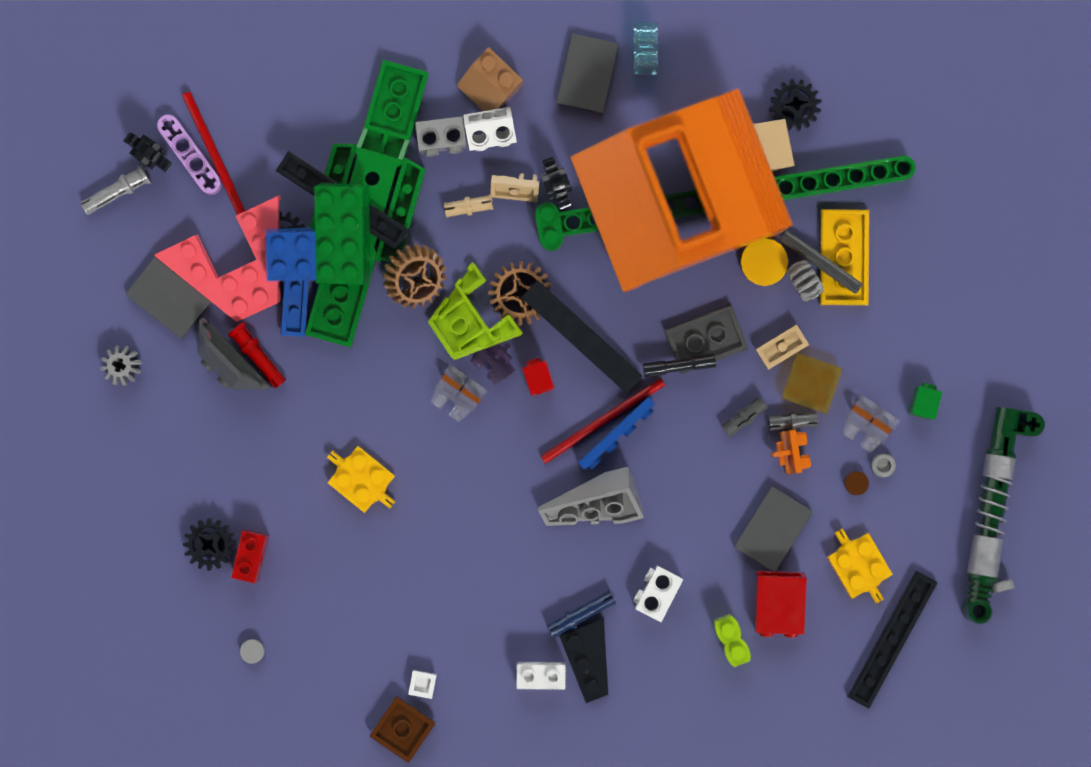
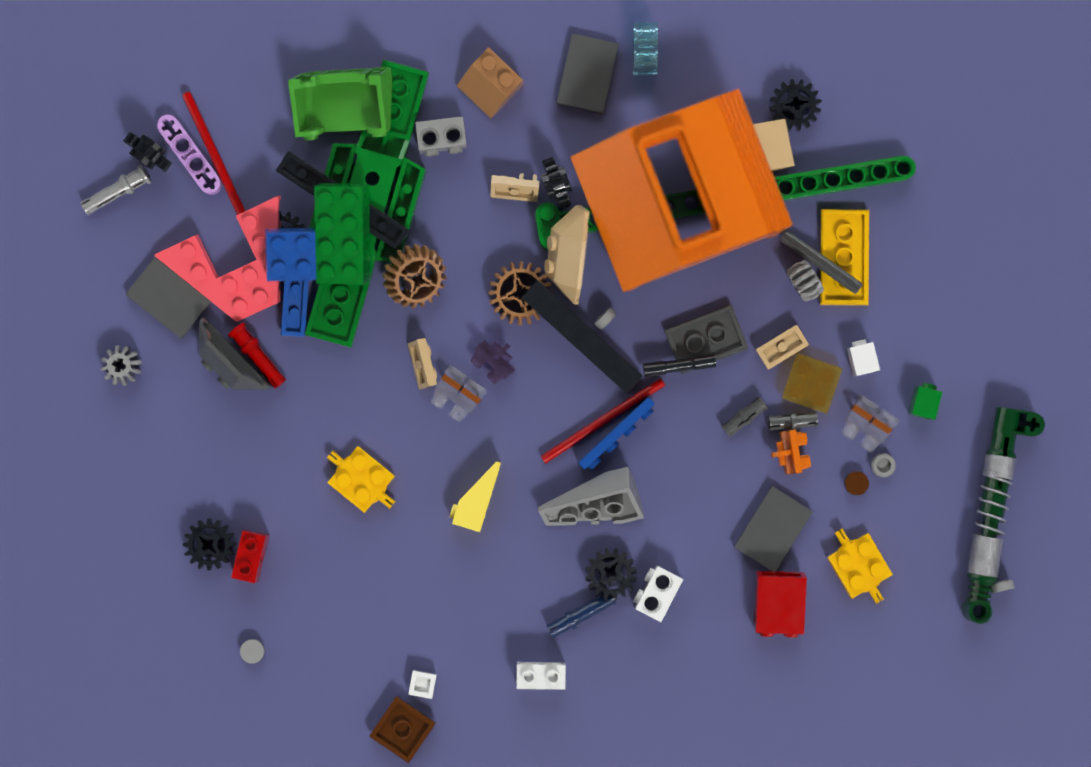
lime wing [428,262,523,360] -> none
tan pin [444,194,494,218] -> none
white brick [463,107,517,151] -> none
red brick [523,358,554,397] -> none
black wing [559,618,608,703] -> none
lime brick [713,614,751,667] -> none
yellow tile [740,238,789,286] -> none
black tile [847,570,938,709] -> none
none -> bright green windscreen [288,67,392,140]
none -> tan plate [407,338,437,390]
none -> light yellow slope [450,462,501,532]
none -> tan wedge [544,205,589,304]
none -> black gear [585,548,637,601]
none -> light grey tile [594,307,616,330]
none -> white brick [847,339,880,377]

